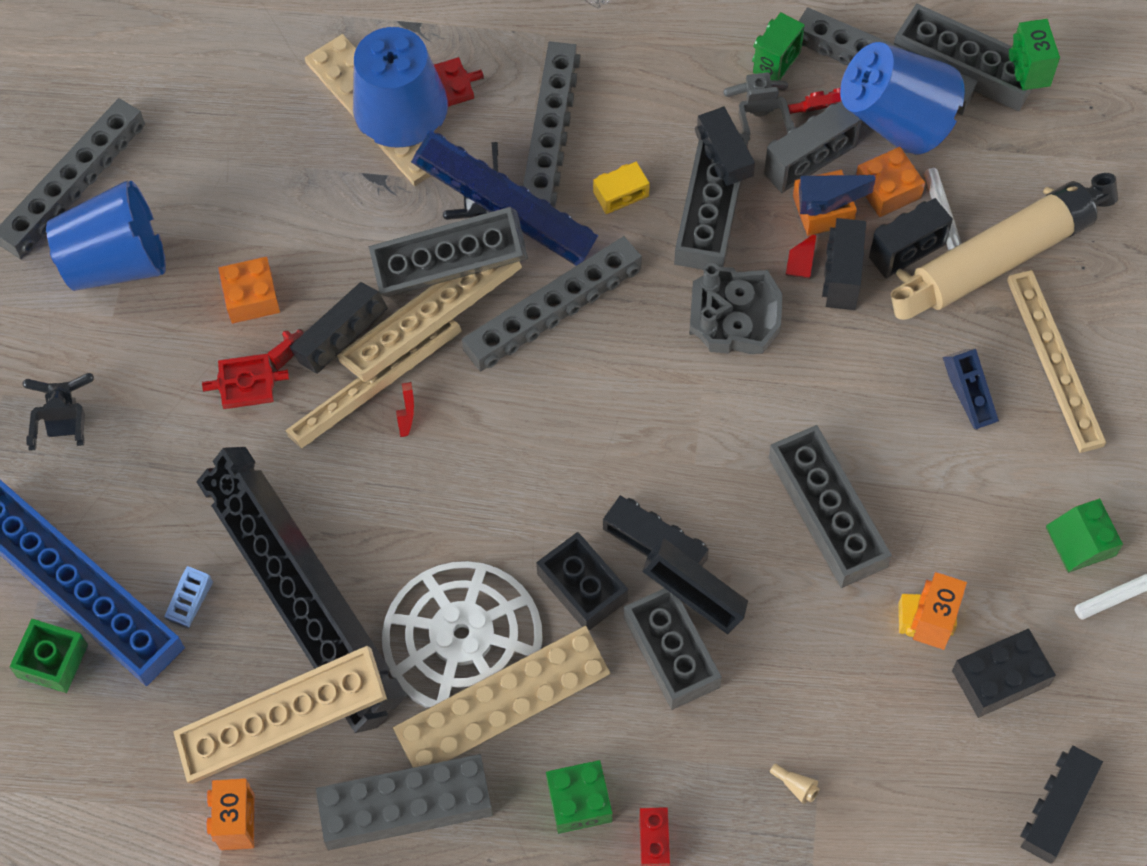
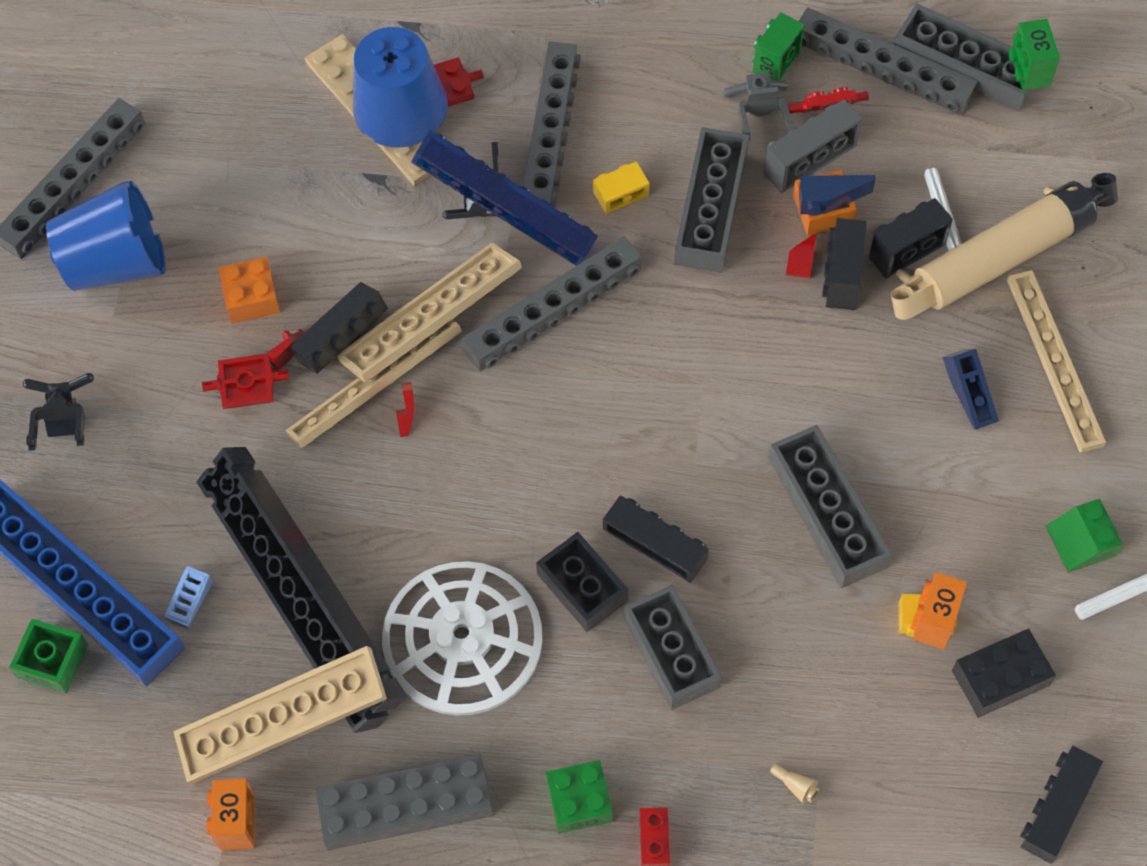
dark grey brick [368,207,528,297] -> none
tan plate [392,626,611,768] -> none
black brick [642,538,748,635] -> none
dark grey brick [689,263,783,354] -> none
black brick [695,106,755,186] -> none
blue cone [840,42,965,155] -> none
orange brick [856,147,925,217] -> none

